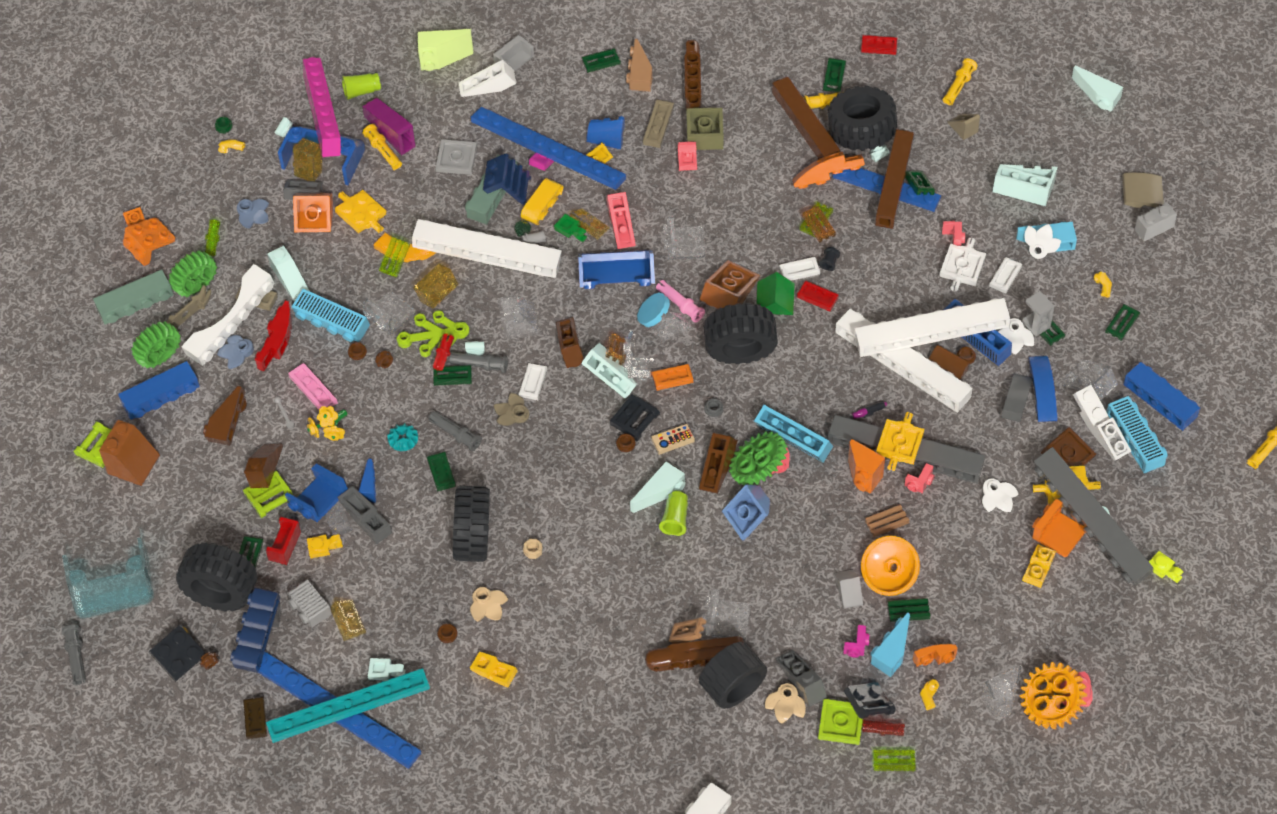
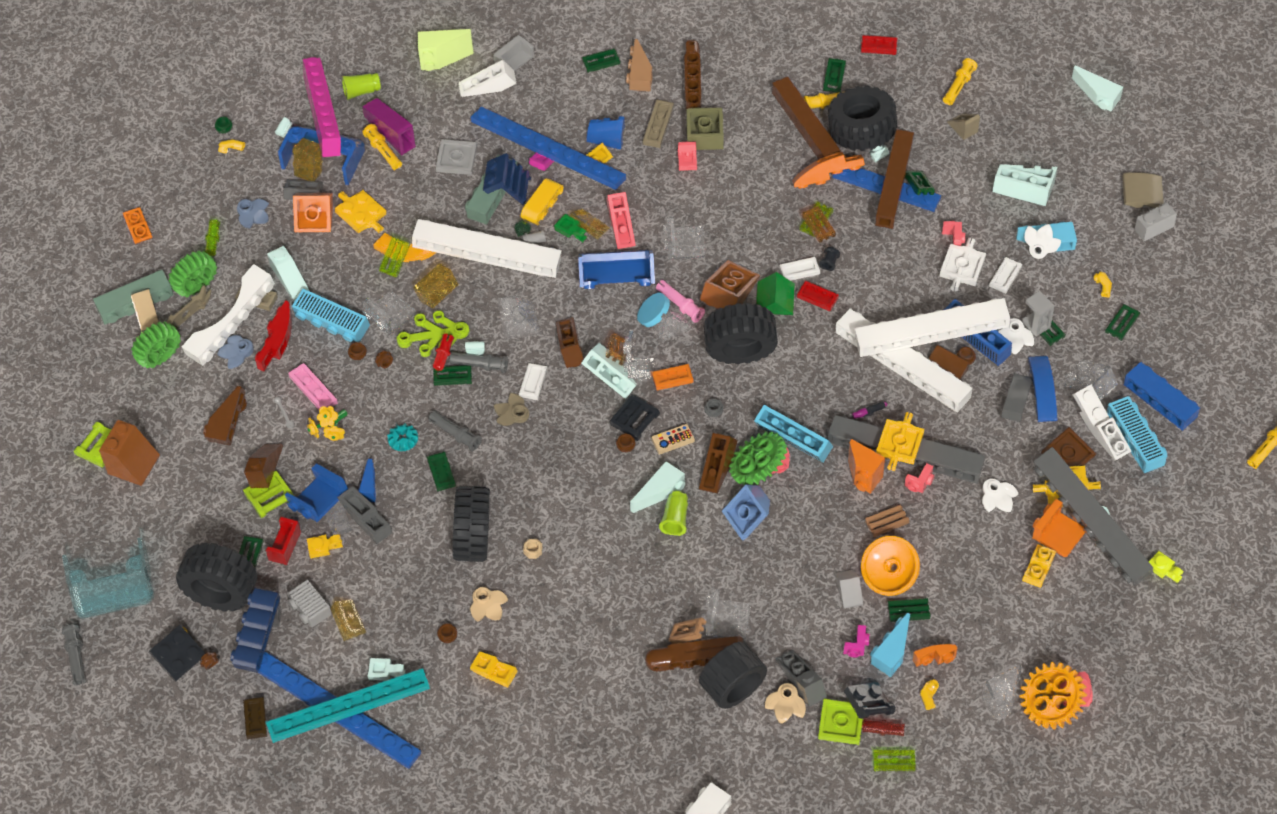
blue brick [118,361,200,420] -> none
orange bracket [123,217,175,266] -> none
none -> tan slope [131,289,158,331]

